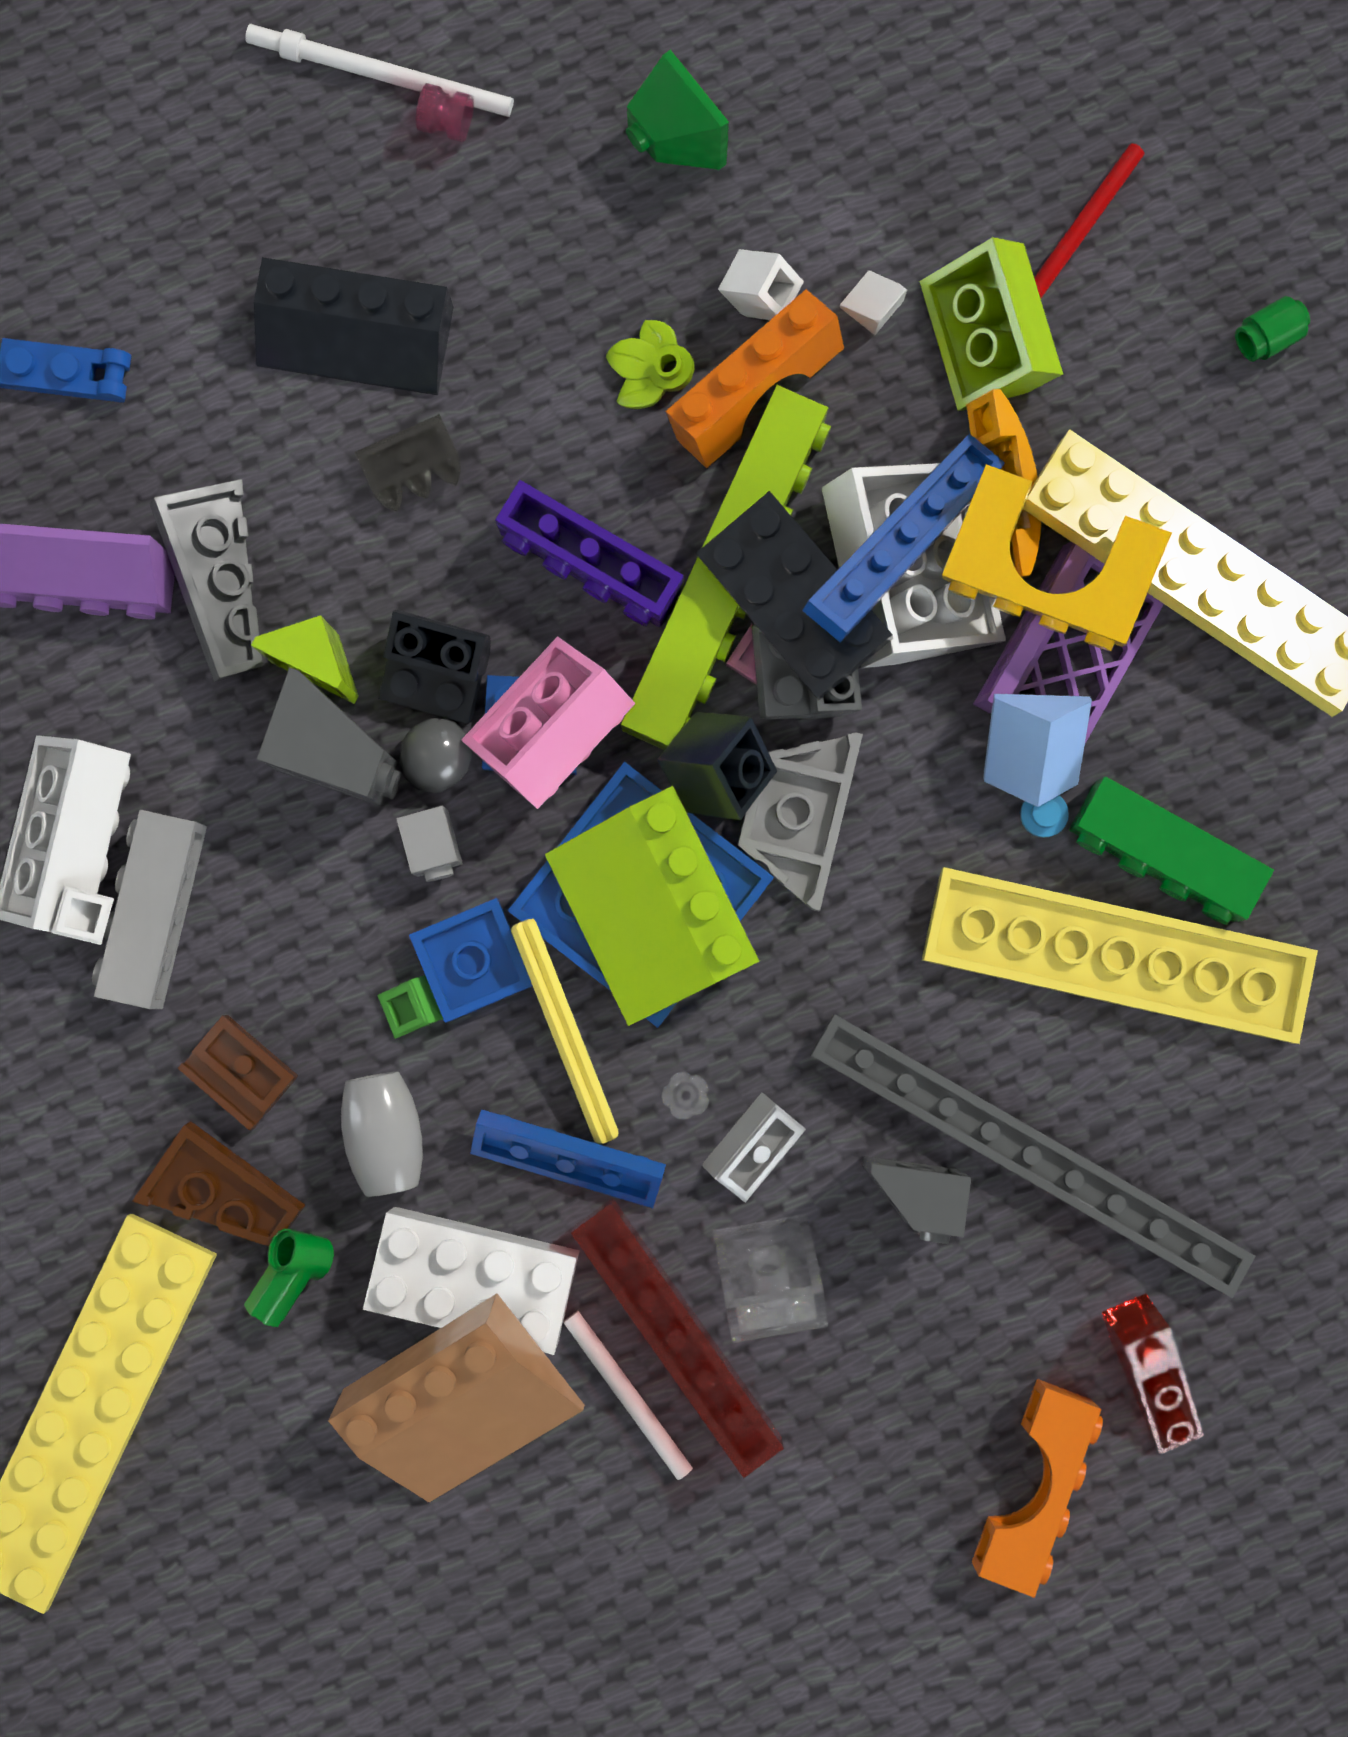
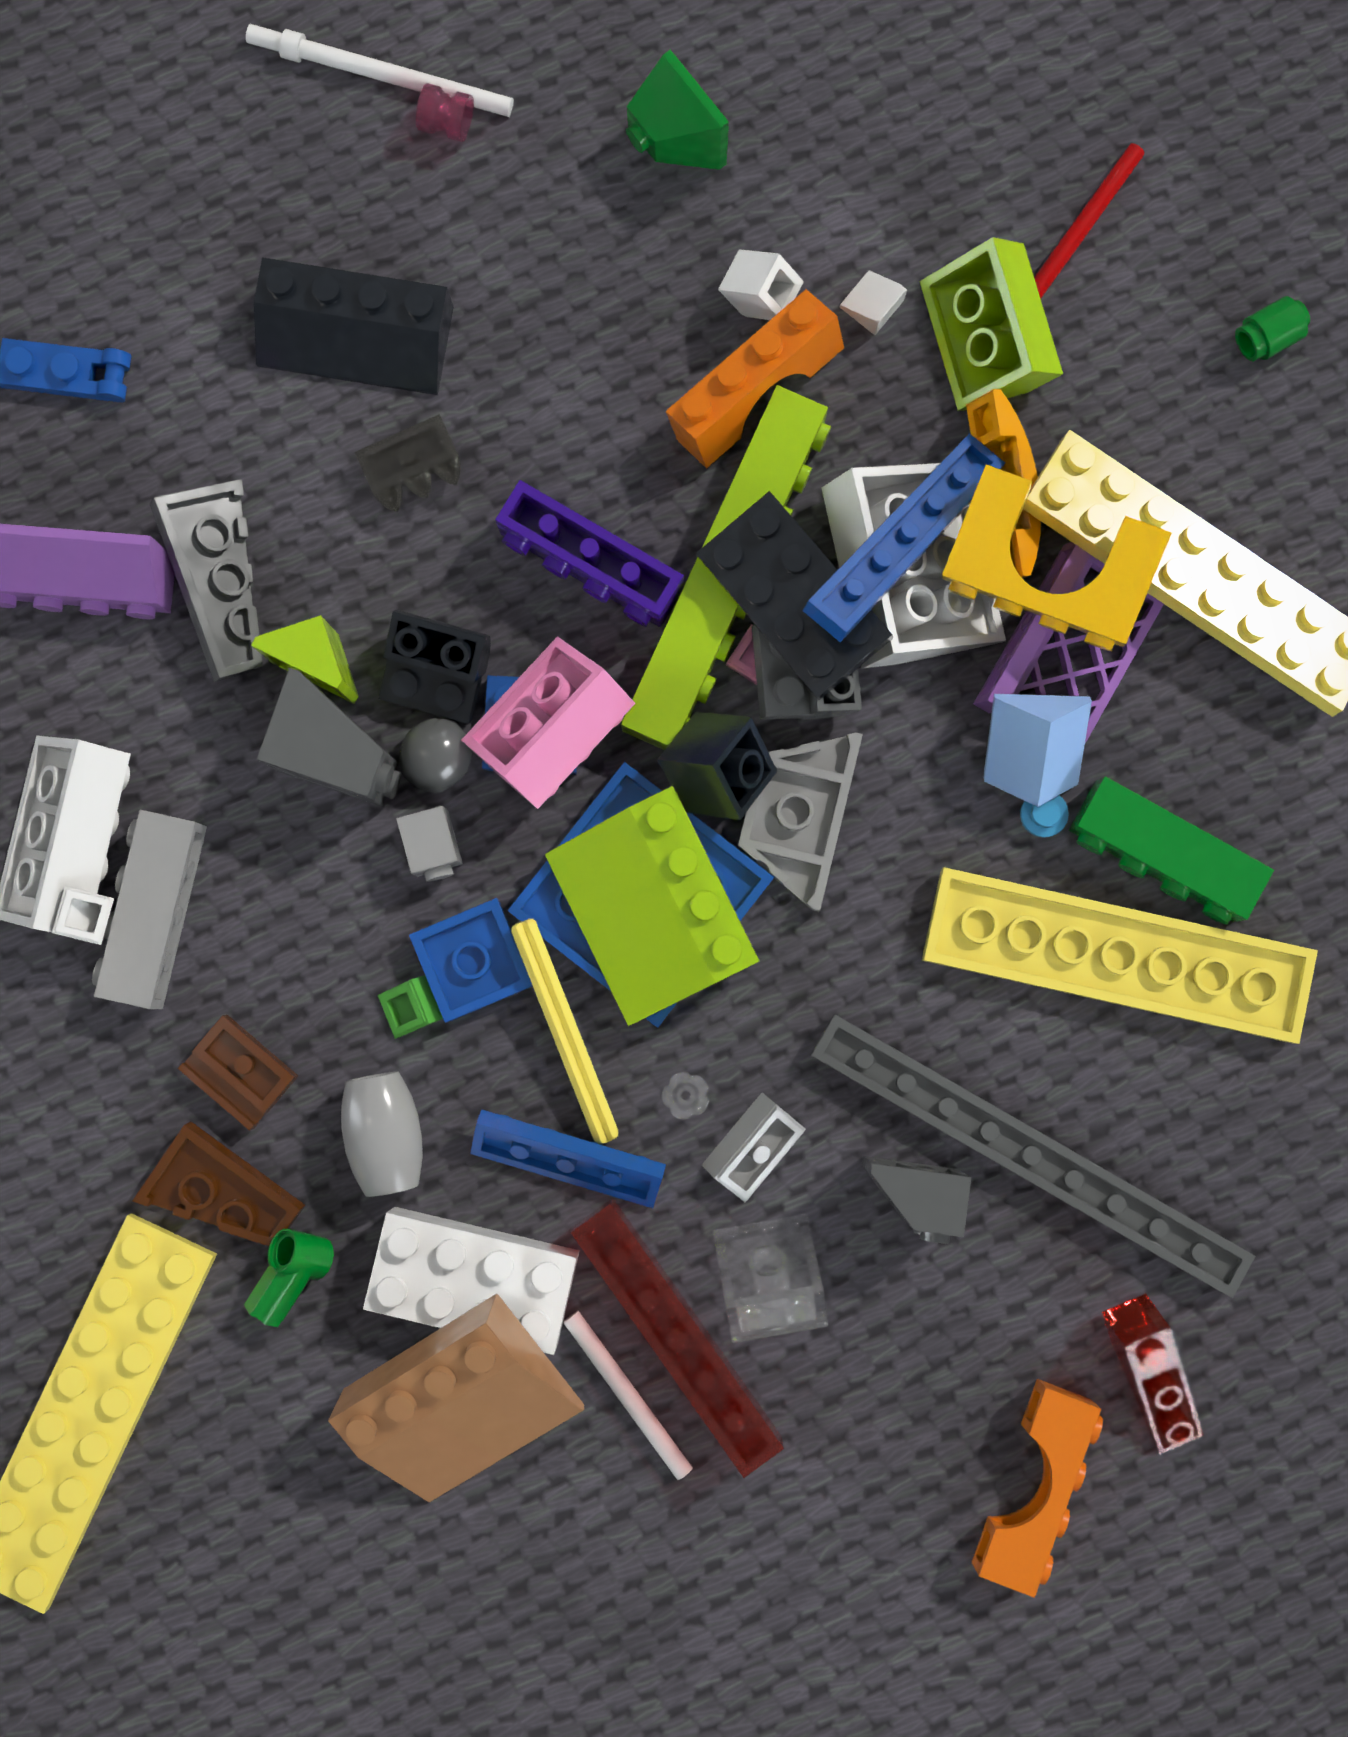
lime plate [606,320,694,409] -> none

